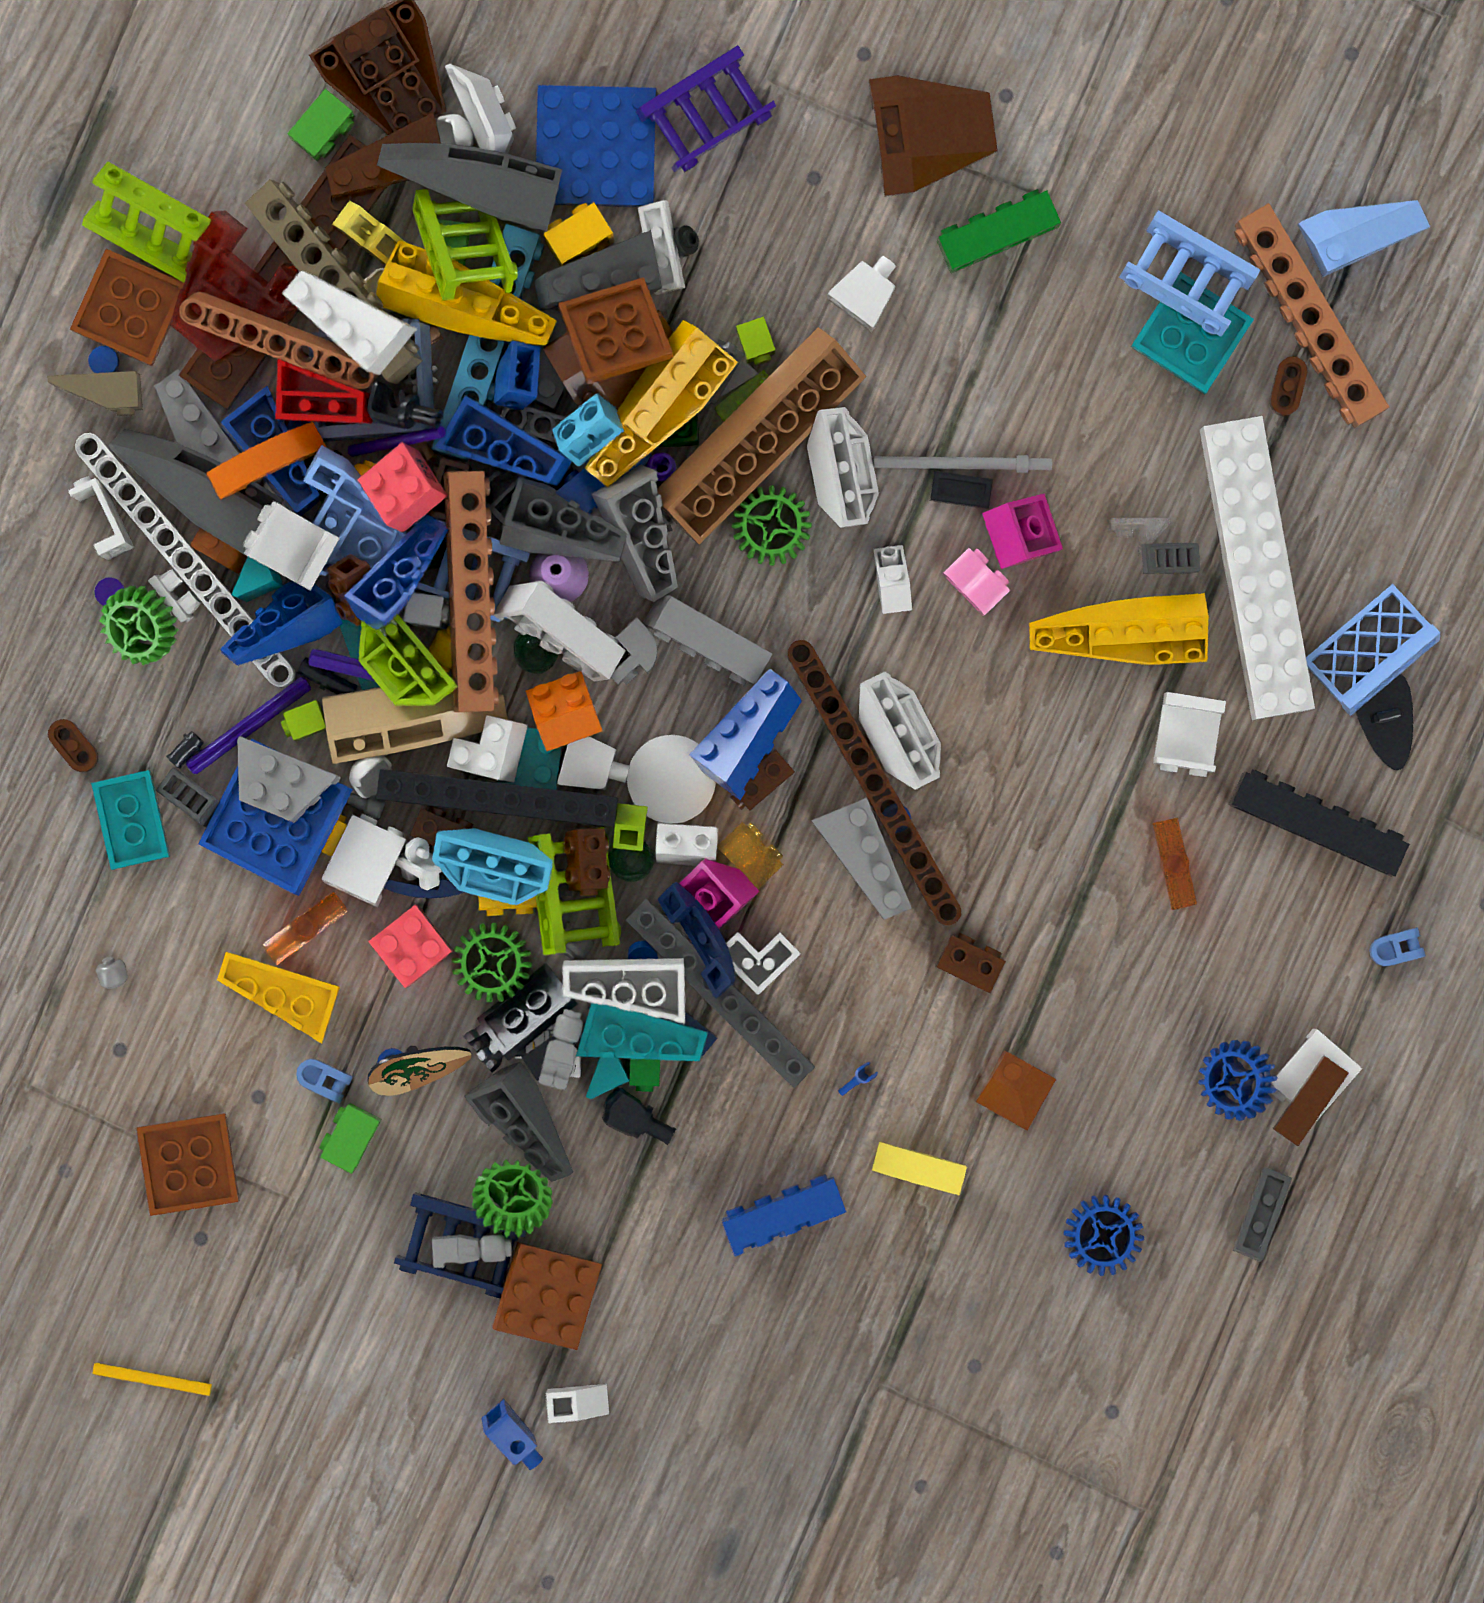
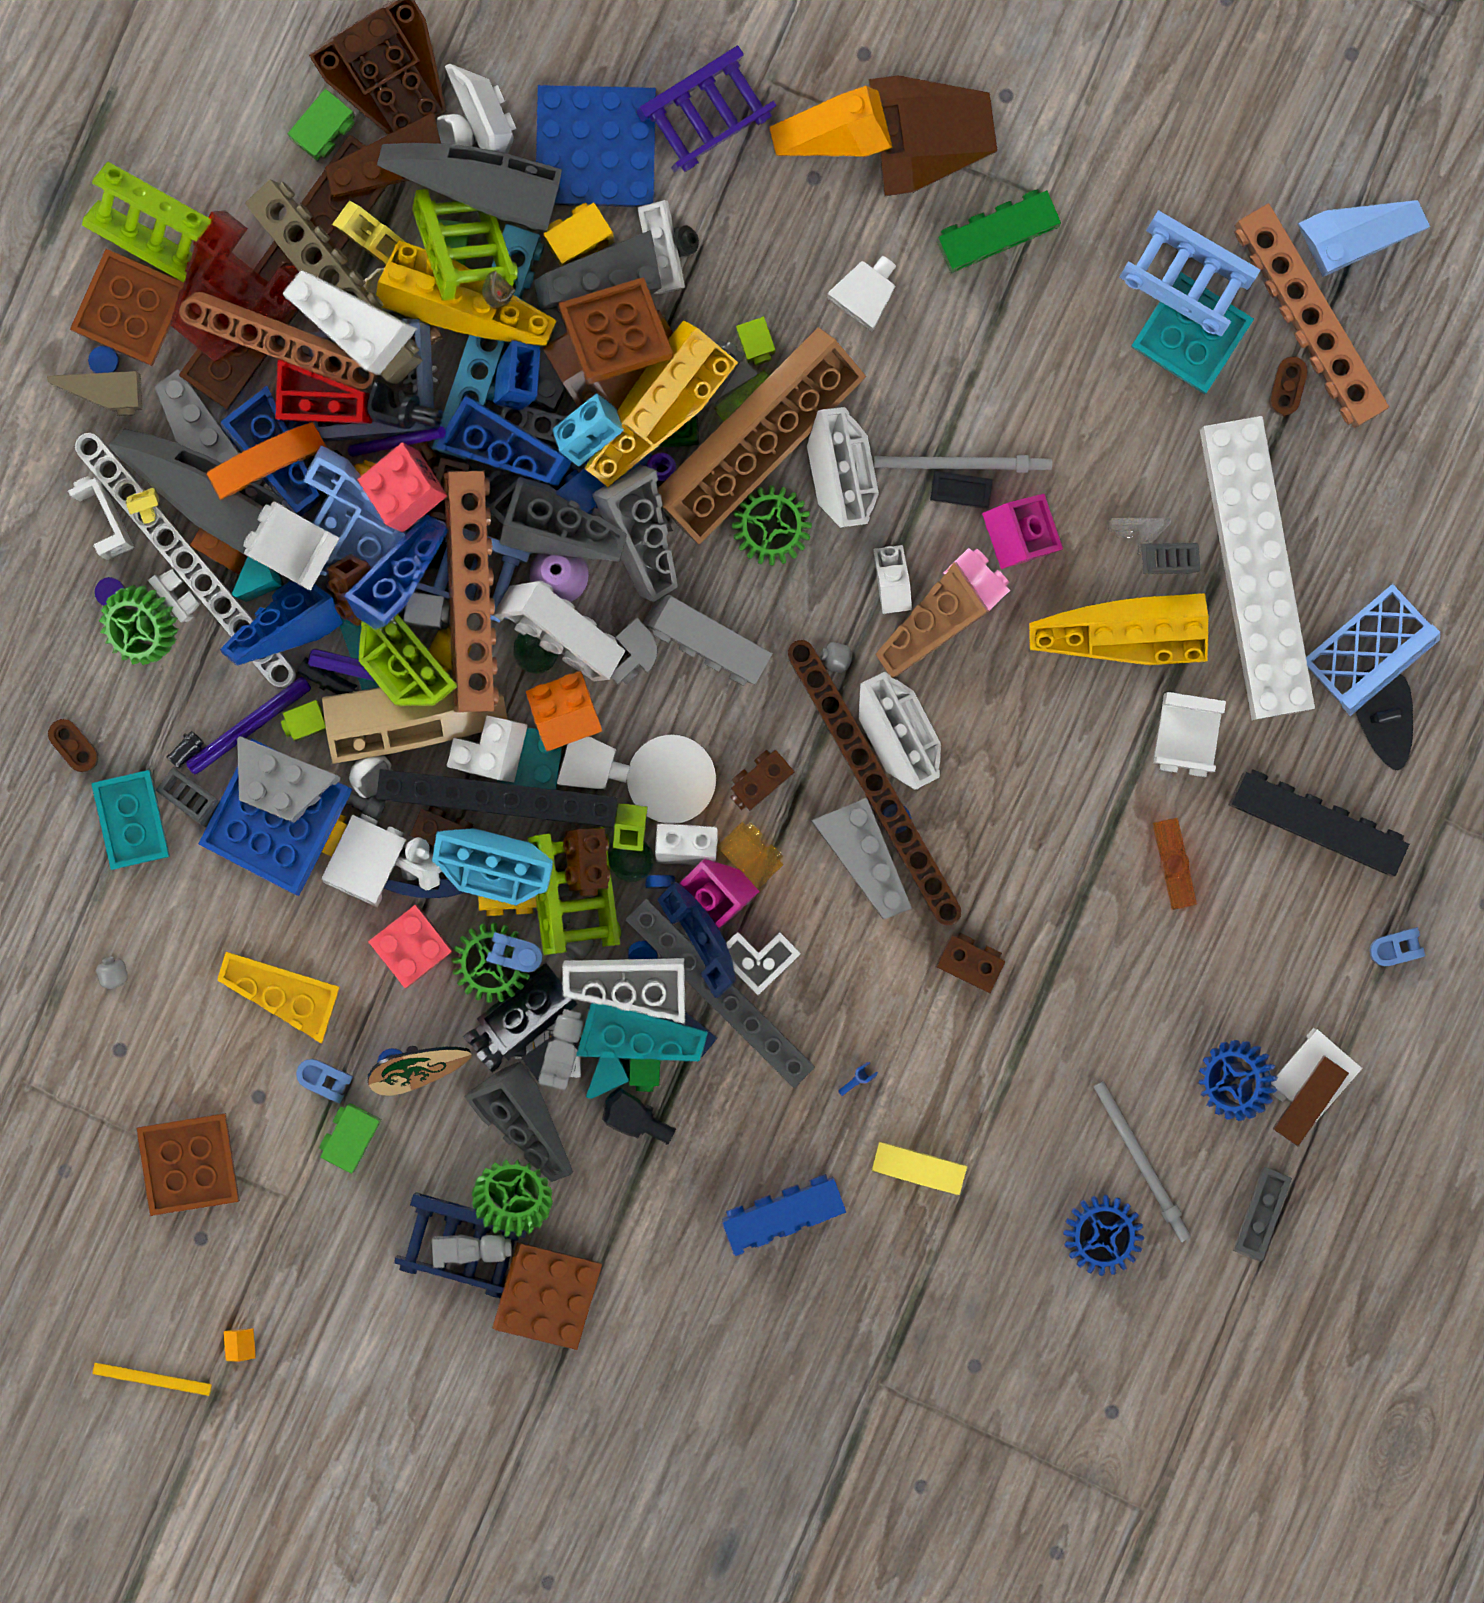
clear orange piece [262,891,349,965] -> none
blue torso [481,1399,543,1470] -> none
white slope [546,1384,609,1423] -> none
wedge [689,669,802,800] -> none
dark orange slope [975,1050,1056,1131] -> none
none -> light yellow tile [126,488,159,524]
none -> light orange slope [224,1328,256,1362]
none -> clear smoke tile [482,271,515,308]
none -> medium blue plate [486,932,543,972]
none -> blue tile [646,875,675,889]
none -> light orange wedge [769,86,893,157]
none -> light grey piece [820,642,852,673]
none -> medium nougat wing [875,562,990,678]
none -> light grey bar [1093,1081,1191,1242]

